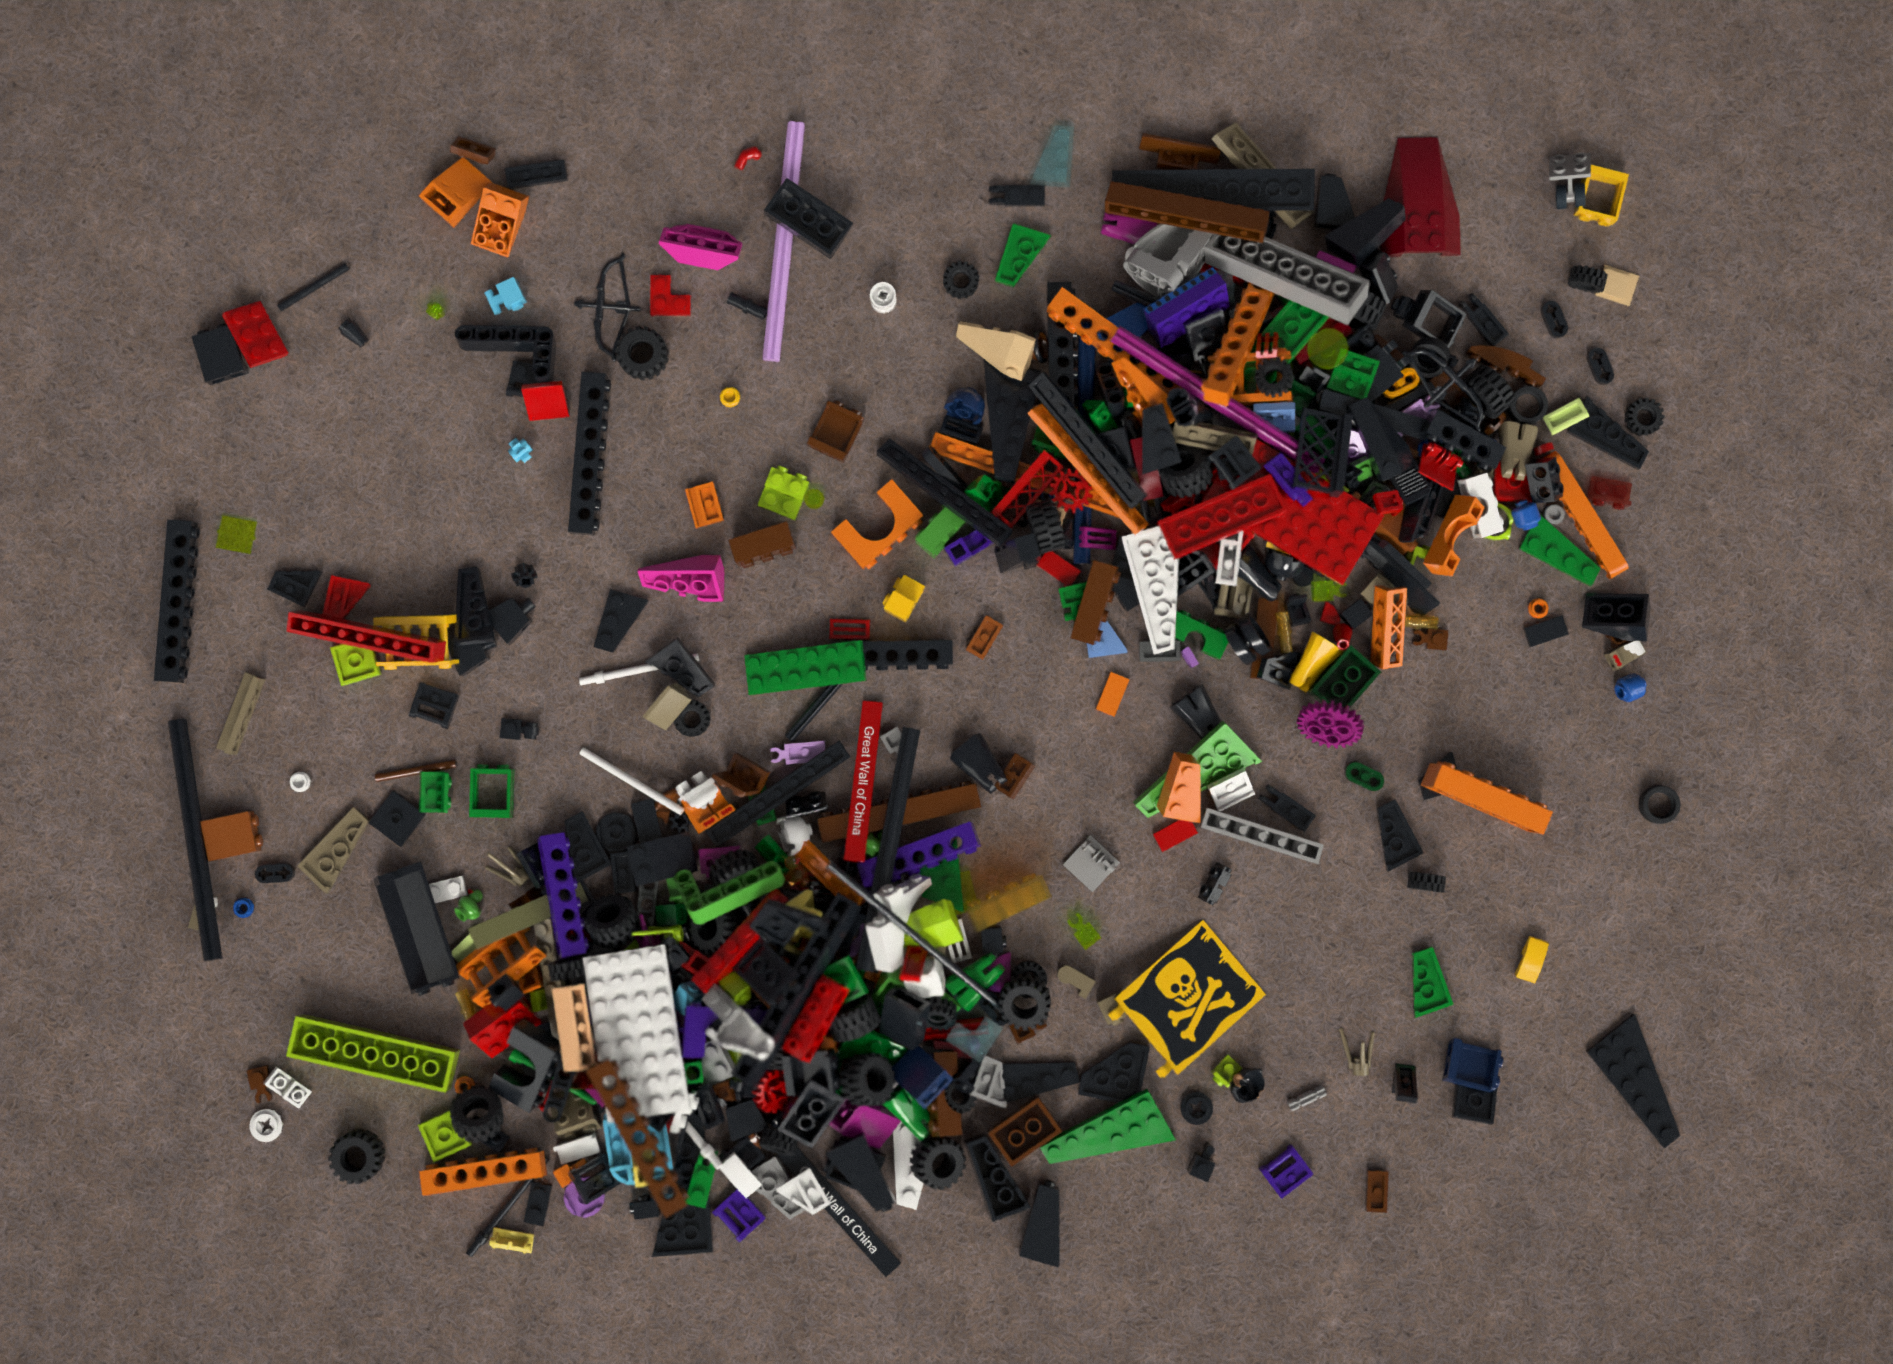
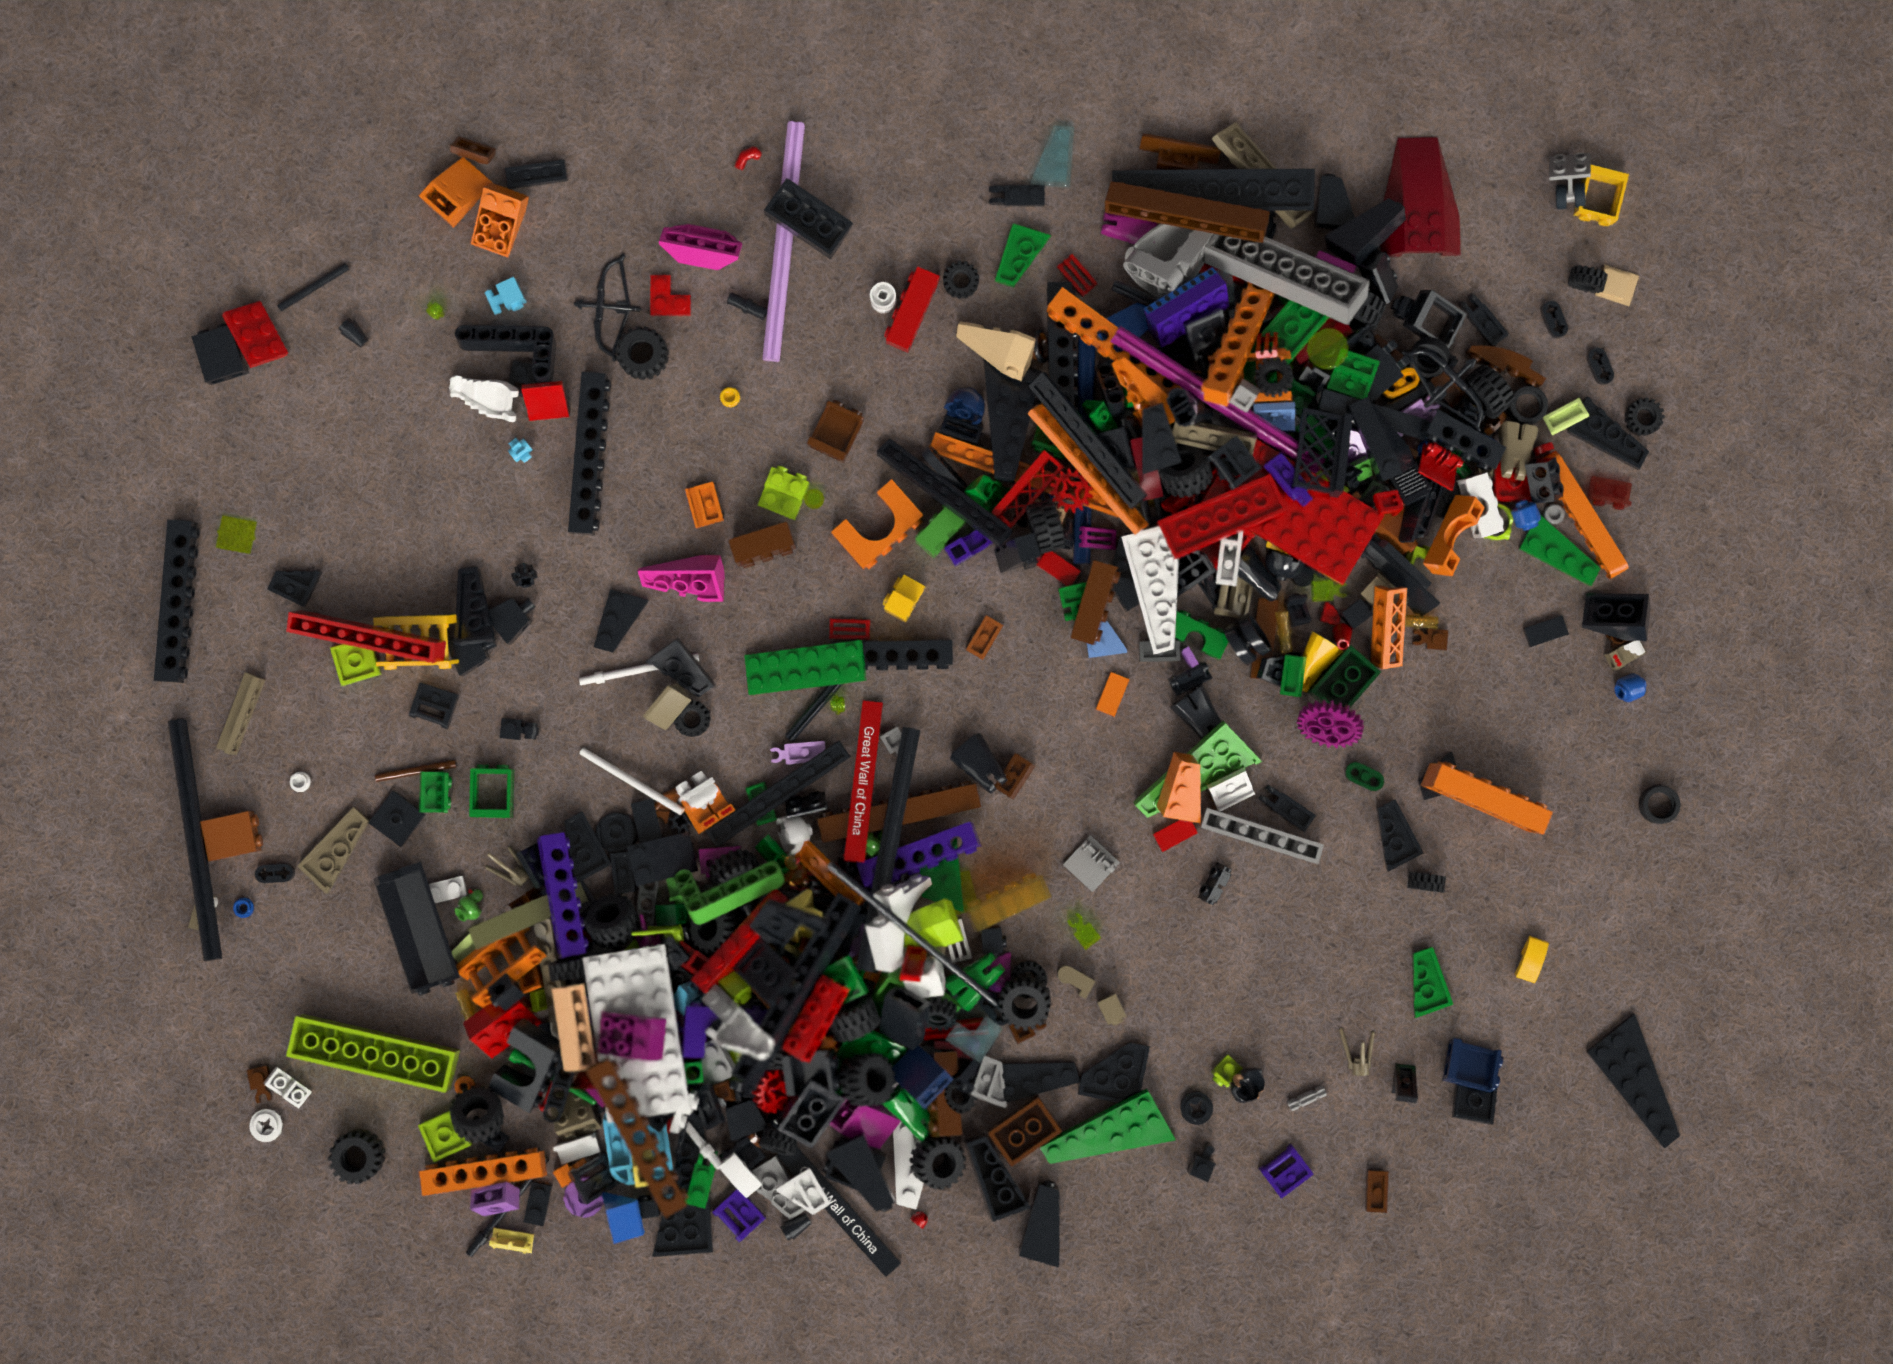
red wing [322,575,371,619] -> none
reddish brown bracket [712,753,770,797] -> none
flag [1108,920,1266,1078] -> none
orange plate [1528,598,1549,619] -> none
none -> white animal [449,375,519,422]
none -> medium lavender brick [470,1182,520,1216]
none -> magenta slope [598,1012,667,1061]
none -> blue slope [601,1192,645,1244]
none -> black cone [780,1213,812,1241]
none -> clear neon green plate [830,695,845,715]
none -> red brick [884,266,940,353]
none -> red hinge [910,1211,928,1229]
none -> red tile [1057,254,1098,298]
none -> black hinge [1168,662,1213,696]
none -> light grey brick [1230,379,1260,413]
none -> green tile [1280,654,1307,697]

